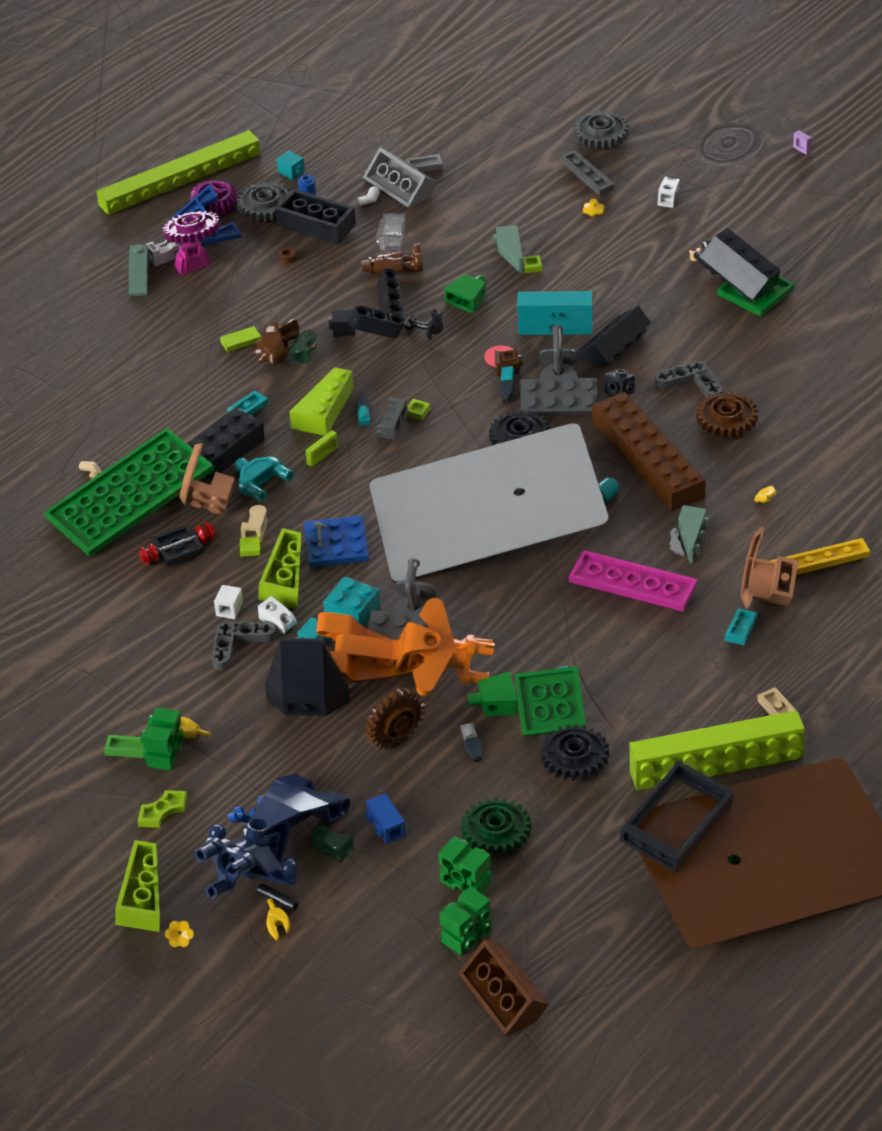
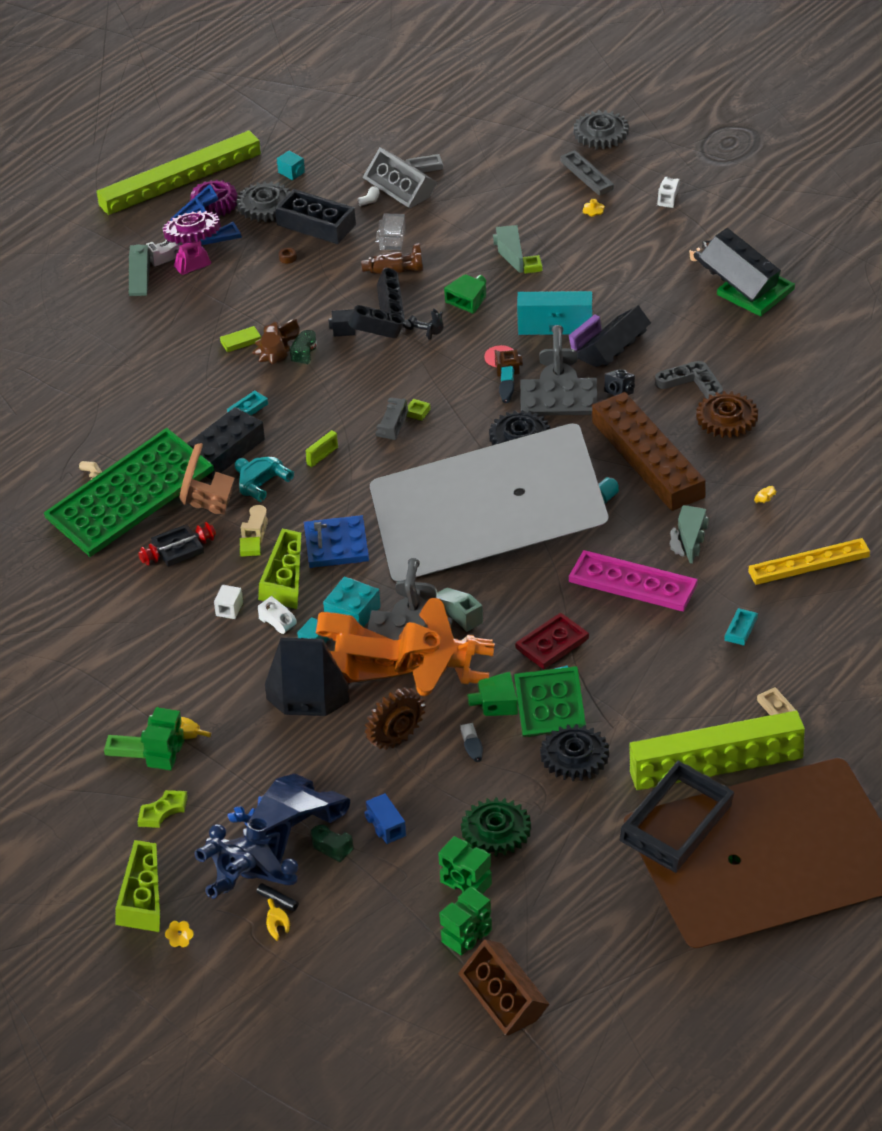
dark grey beam [211,621,276,671] -> none
lime wedge [289,368,354,435] -> none
blue brick [298,174,316,195] -> none
piece [355,393,371,426] -> none
nougat piece [741,527,798,609] -> none
lavender plate [793,130,812,154] -> none
none -> sand green slope [436,588,483,632]
none -> dark red plate [515,612,589,670]
none -> medium lavender tile [569,314,602,351]

